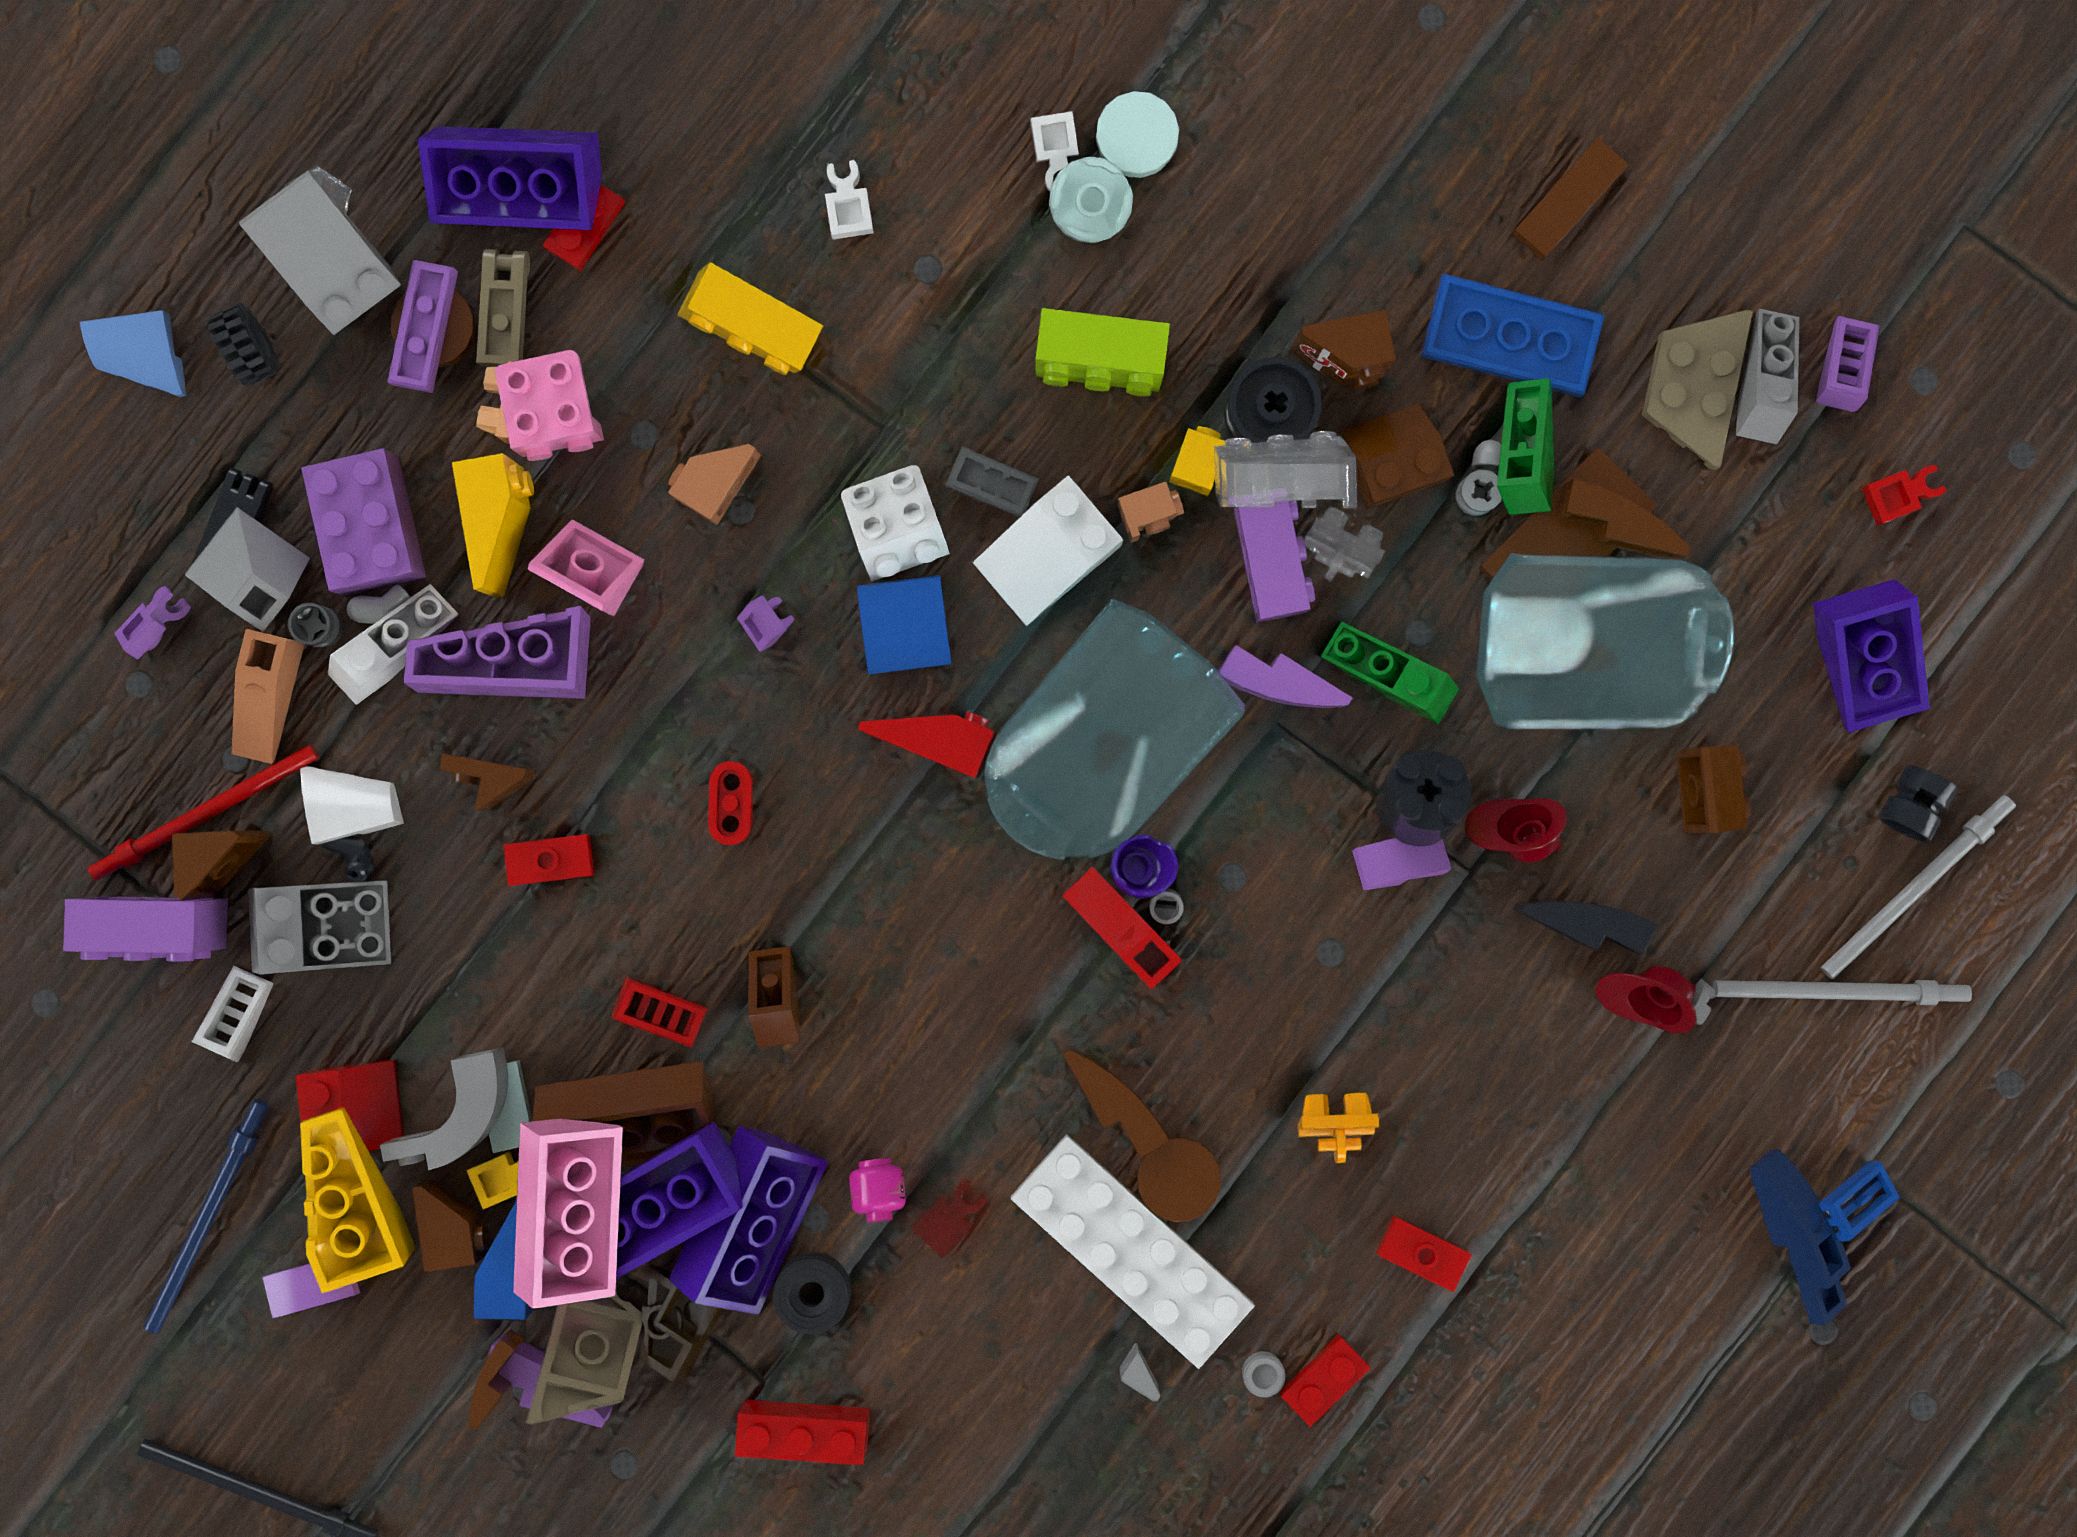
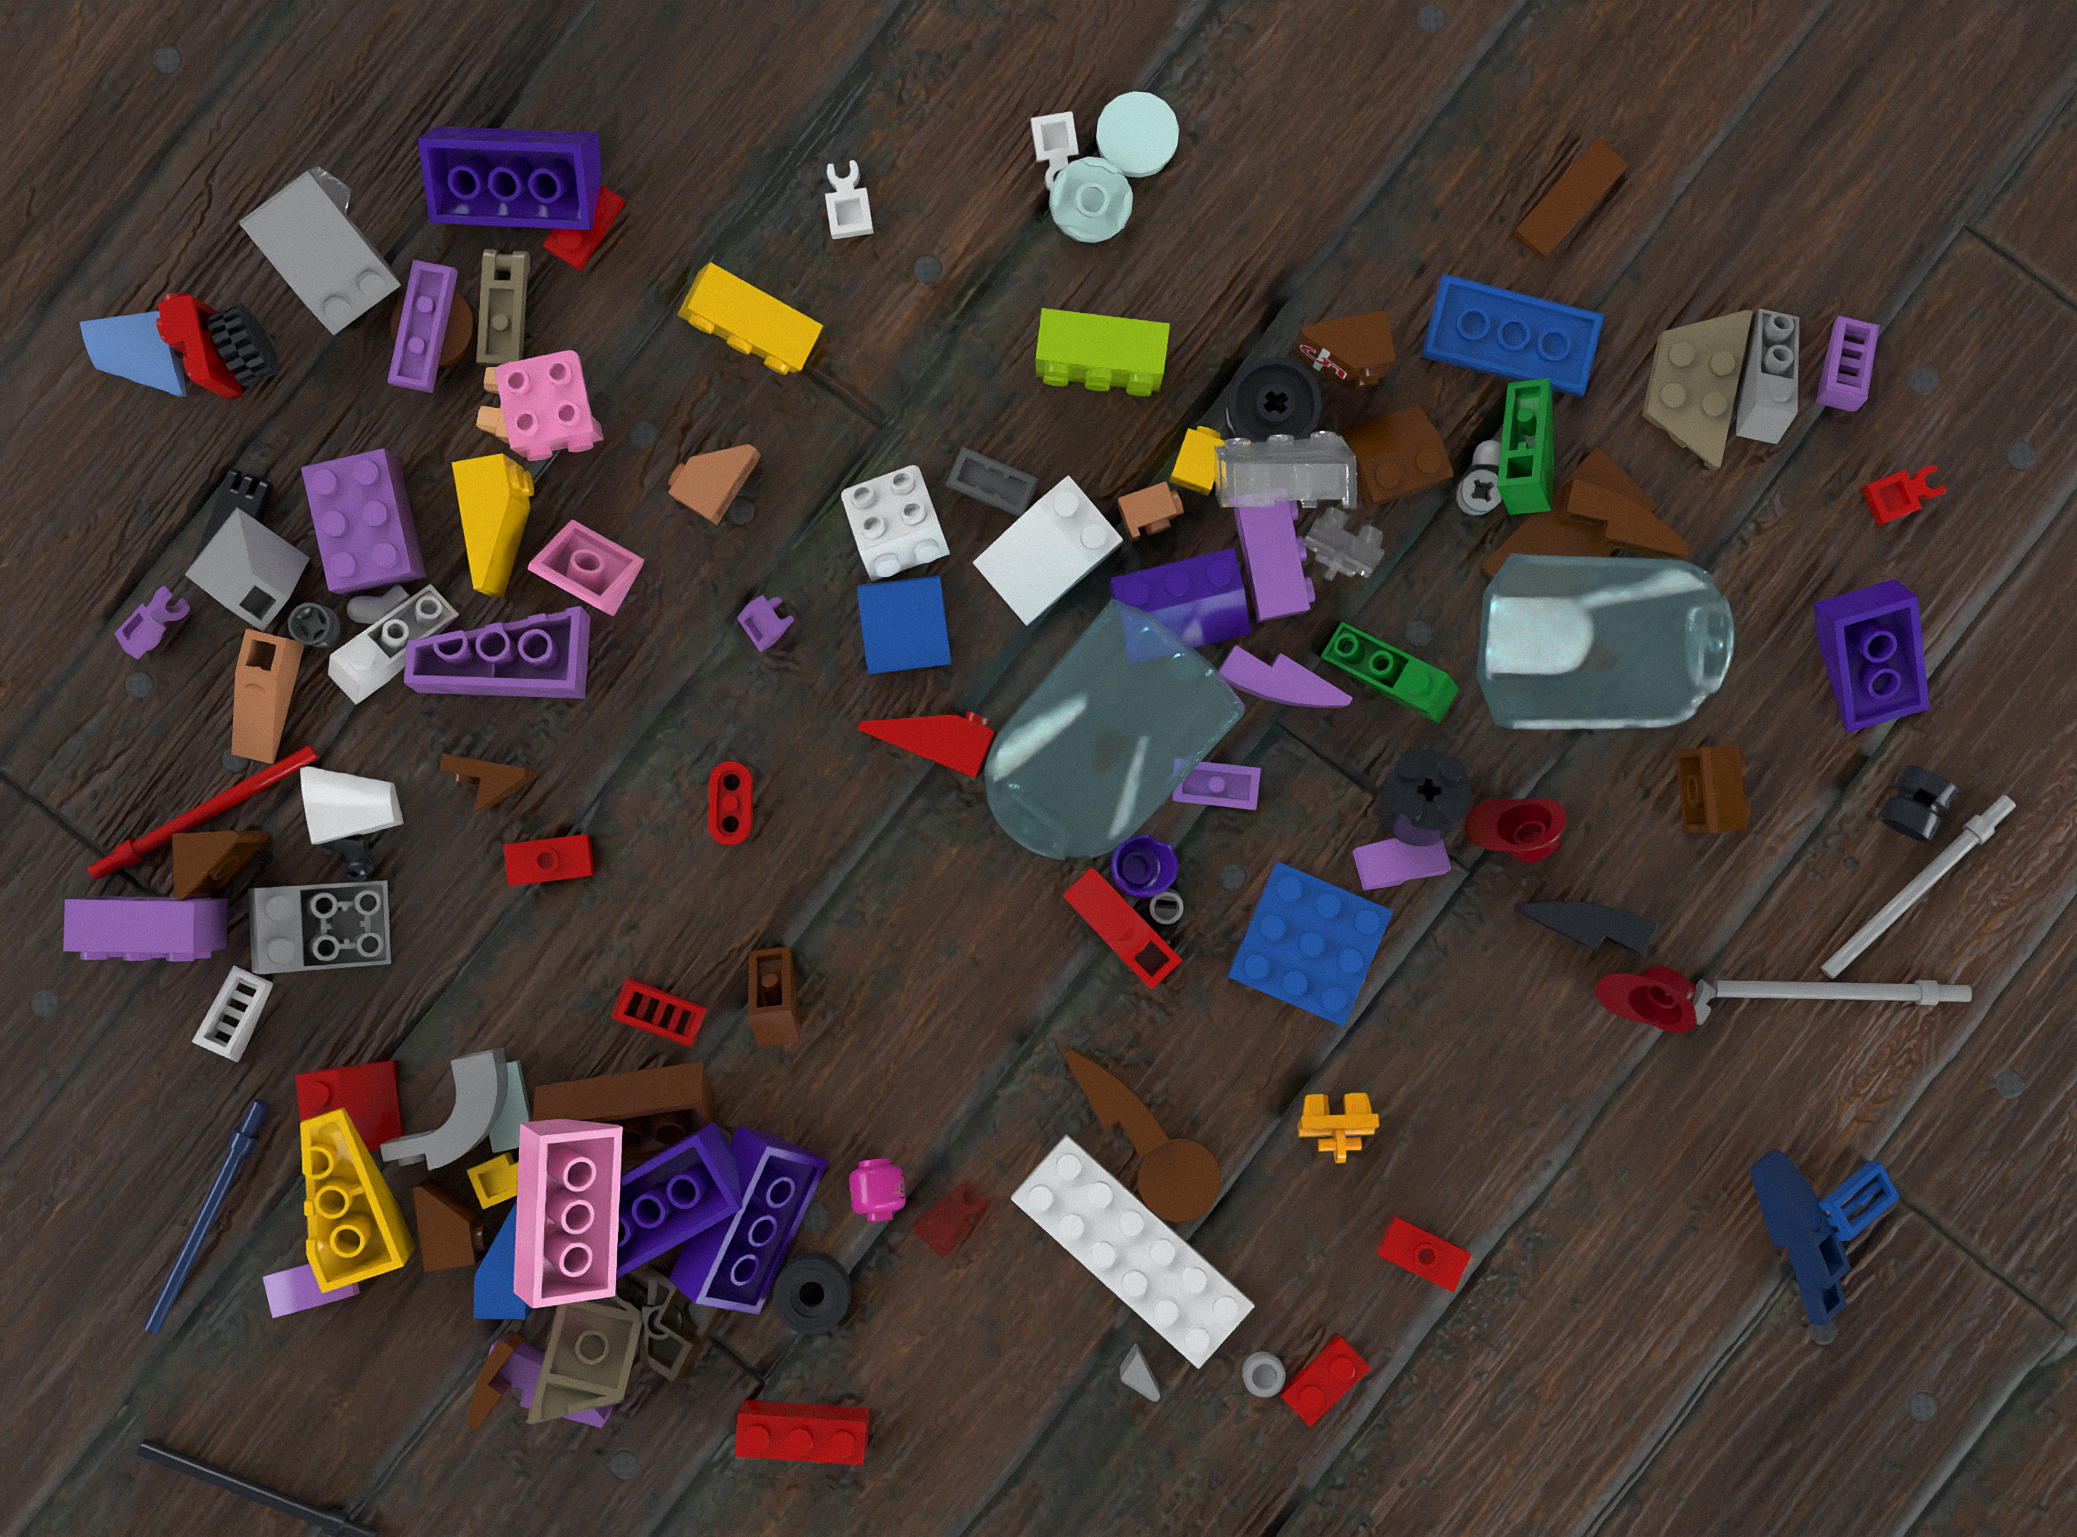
none -> red plate [156,292,242,399]
none -> dark purple slope [1109,548,1250,664]
none -> medium lavender plate [1172,759,1261,810]
none -> blue plate [1227,861,1393,1027]

